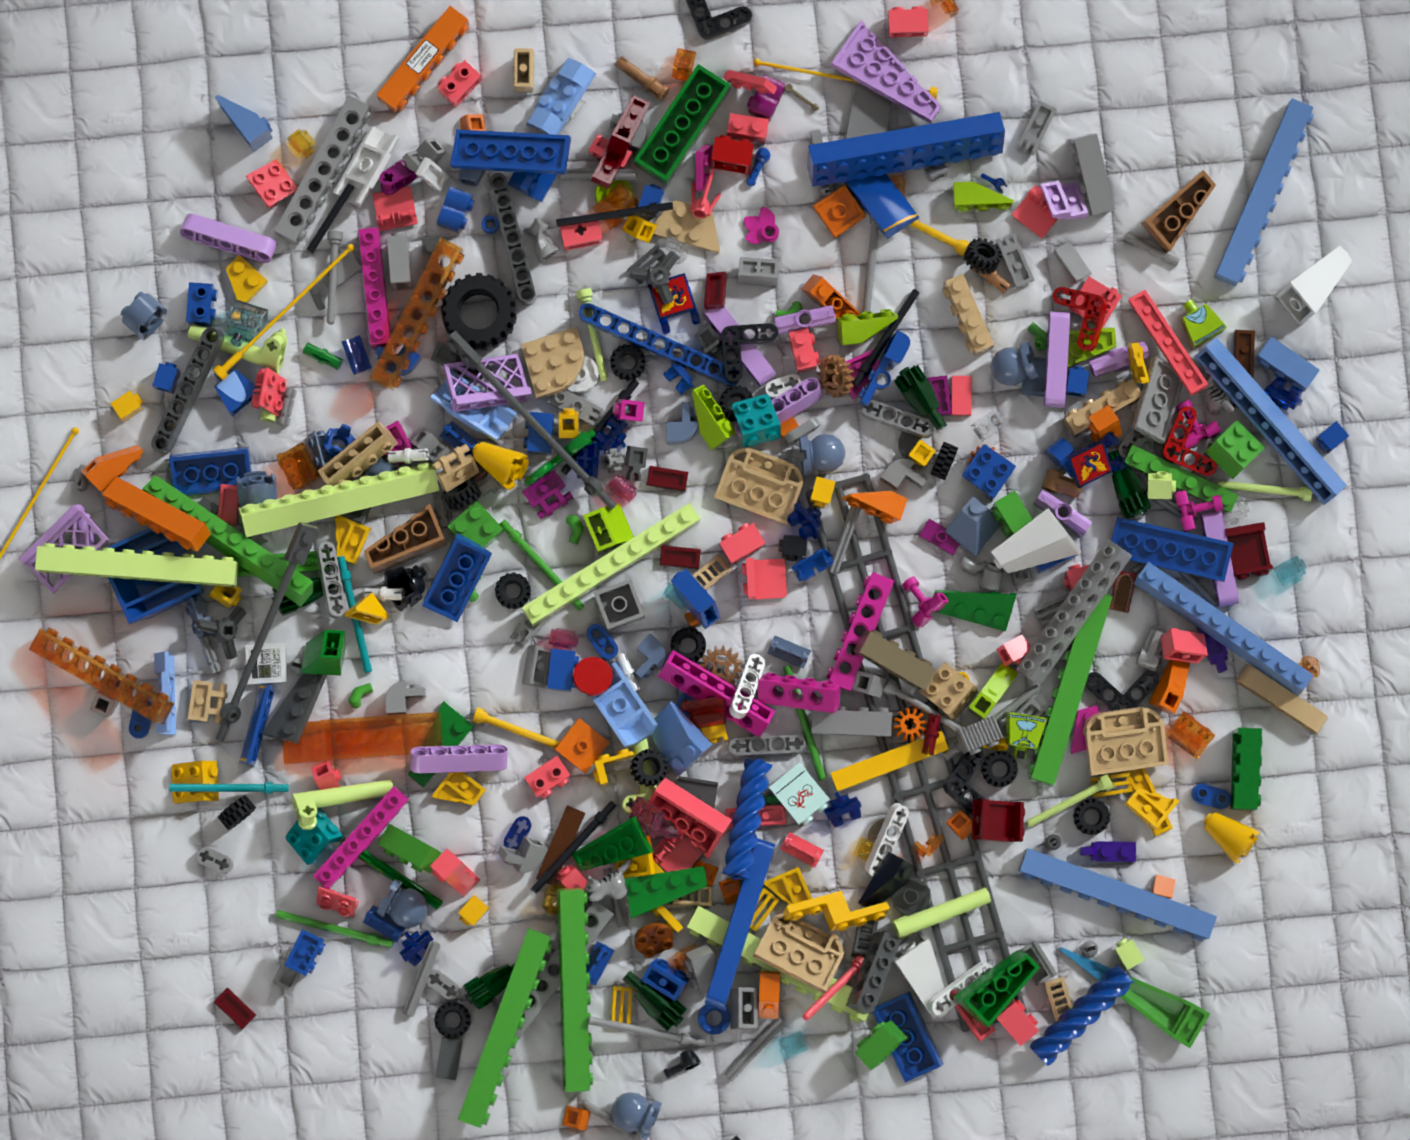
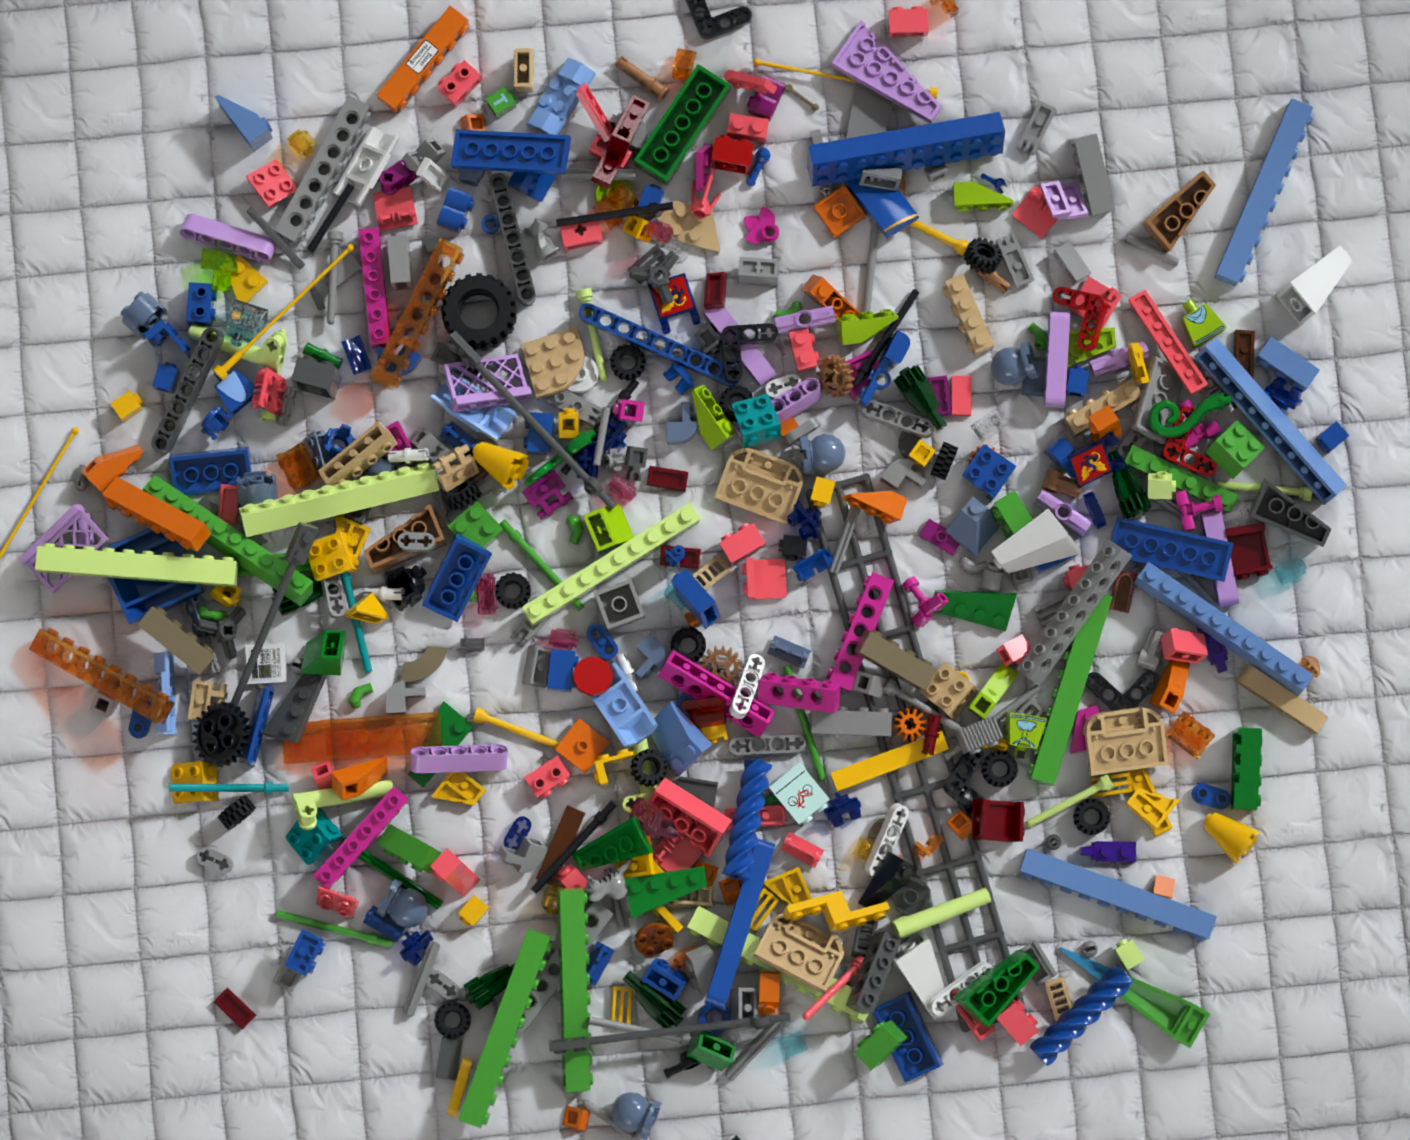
none -> dark tan wedge [137,606,215,676]
none -> blue bracket [143,320,191,358]
none -> black gear [192,701,252,767]
none -> bright green arm [197,606,228,621]
none -> clear neon green brick [201,249,238,291]
none -> blue piece [201,406,232,440]
none -> dark grey bar [246,207,305,270]
none -> dark grey brick [291,356,341,399]
none -> yellow bracket [308,531,359,581]
none -> orange slope [331,756,387,801]
none -> light grey beam [397,532,436,553]
none -> dark tan tile [401,646,447,682]
none -> yellow beam [447,1058,473,1117]
none -> dark grey pin [461,636,485,652]
none -> clear pink hinge [476,574,498,614]
none -> bright green brick [486,86,518,119]
none -> dark grey bar [549,1013,791,1054]
none -> coral tile [575,83,614,142]
none -> light grey bar [592,407,611,466]
none -> clear pink brick [646,219,673,243]
none -> blue hinge [665,545,685,569]
none -> green brick [687,1031,736,1071]
none -> light grey slope [859,168,902,191]
none -> clear blue beam [1083,491,1107,529]
none -> green plant [1148,393,1232,438]
none -> dark grey wedge [1249,478,1331,547]

